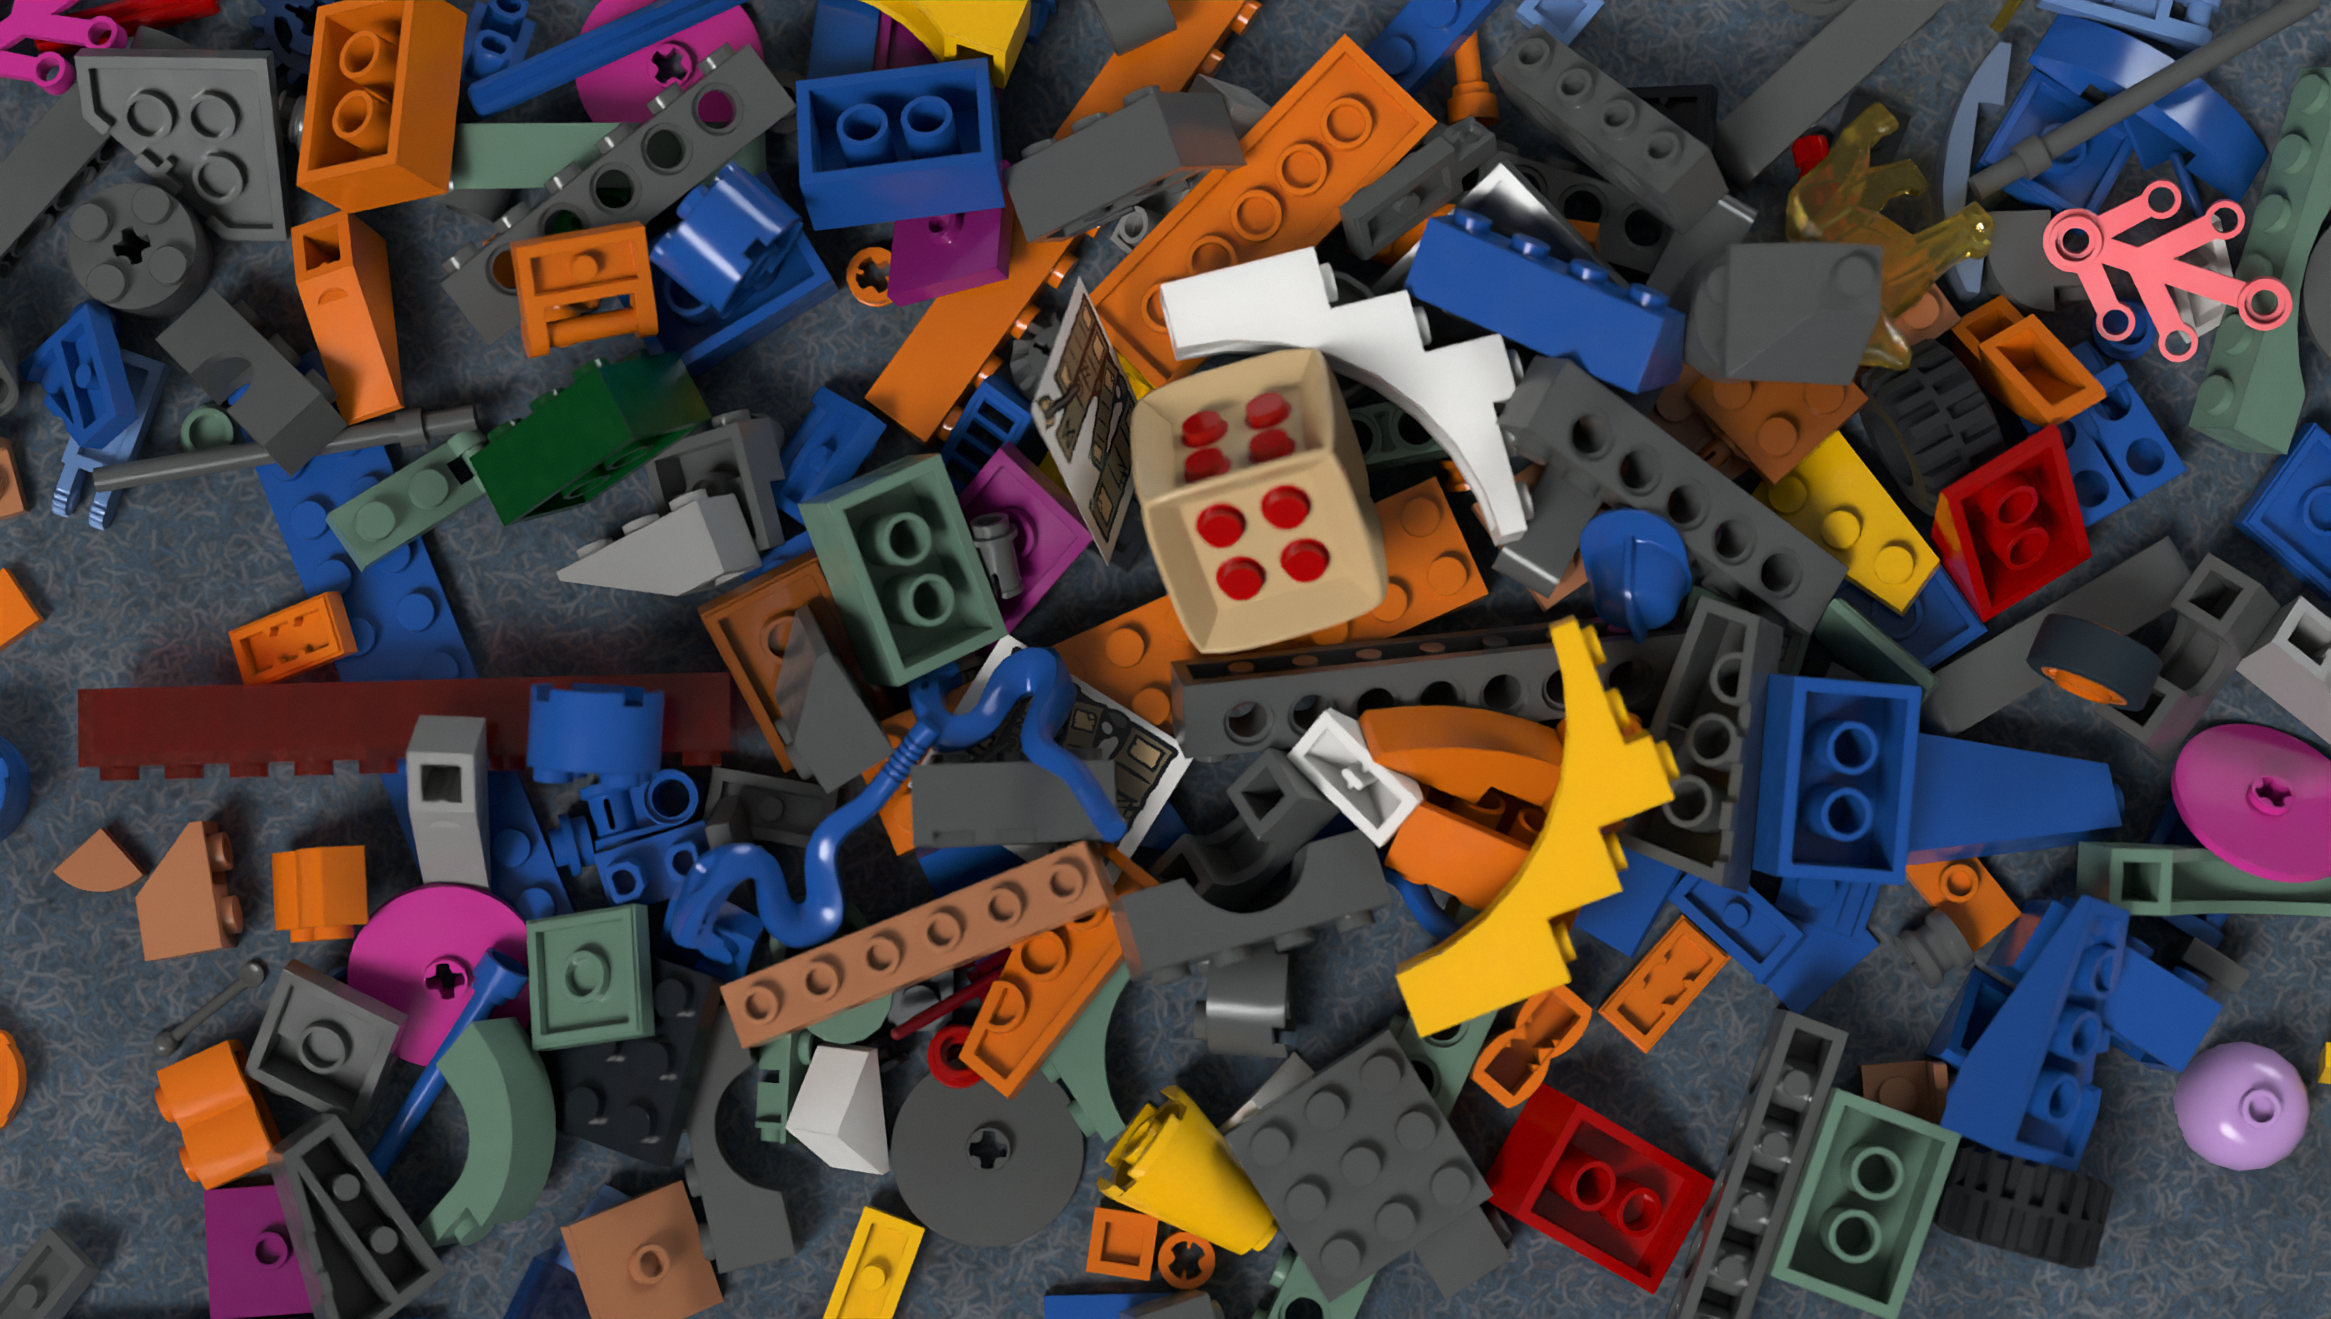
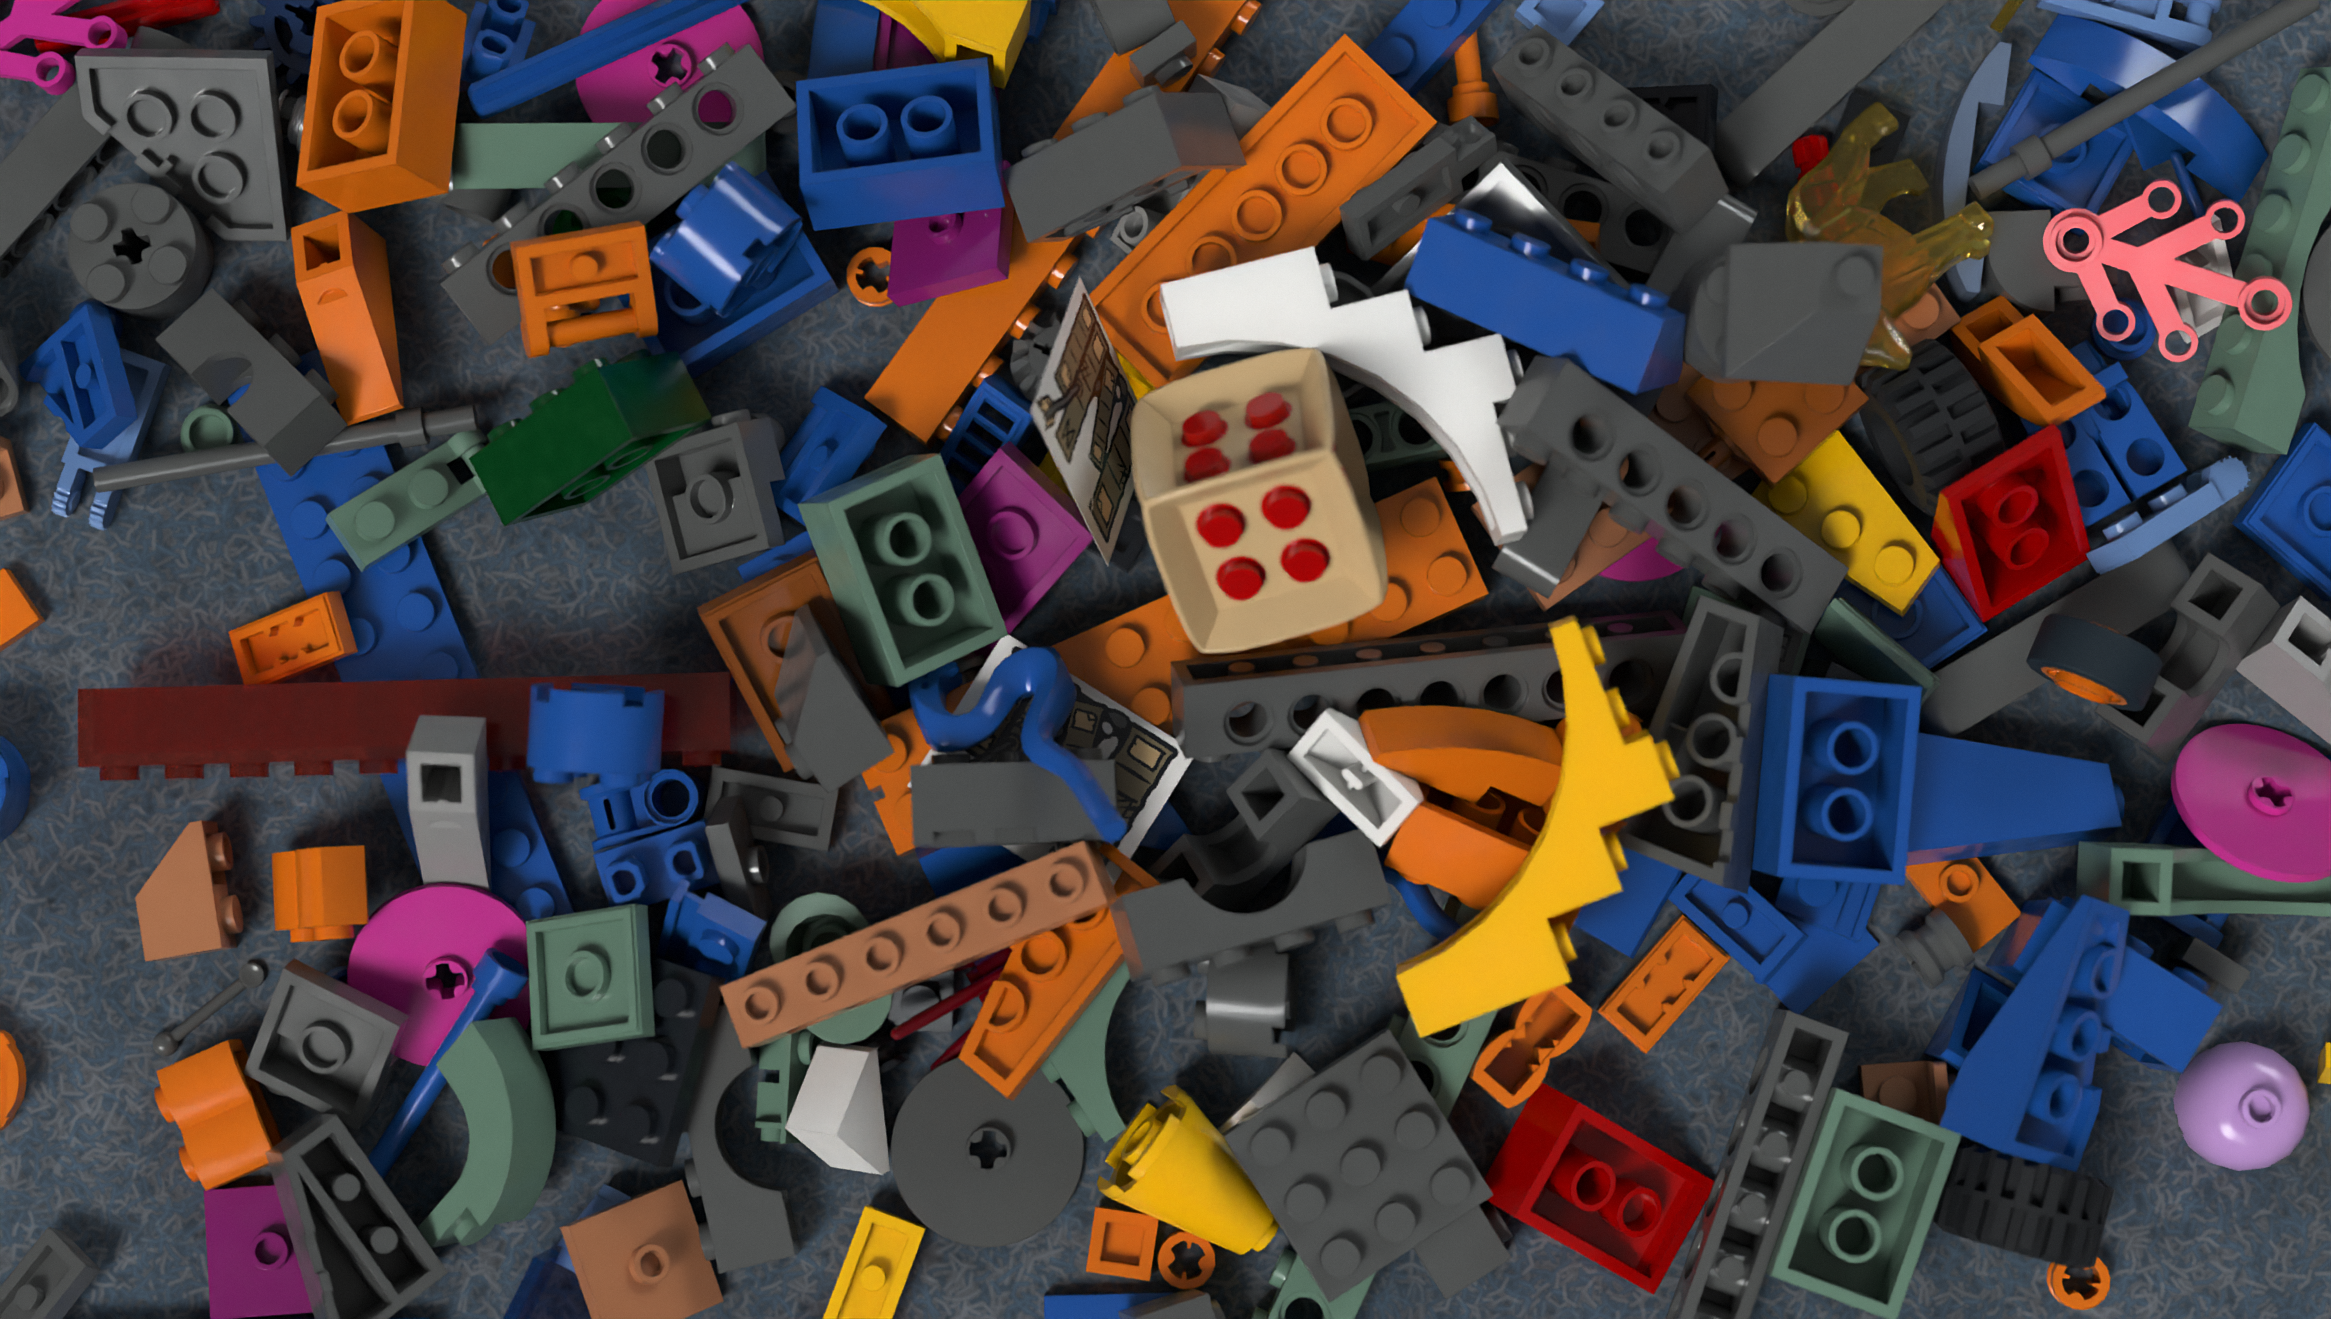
nougat tile [53,828,148,892] -> none
blue plate [548,812,596,877] -> none
light grey slope [556,489,763,596] -> none
blue animal [671,717,941,950] -> none
red plate [927,1024,983,1089] -> none
dark grey pin [970,512,1025,600] -> none
blue piece [1580,508,1692,643] -> none
none -> dark grey plate [1129,19,1197,88]
none -> orange bush [2046,1257,2110,1310]
none -> medium blue hinge [2086,456,2250,575]

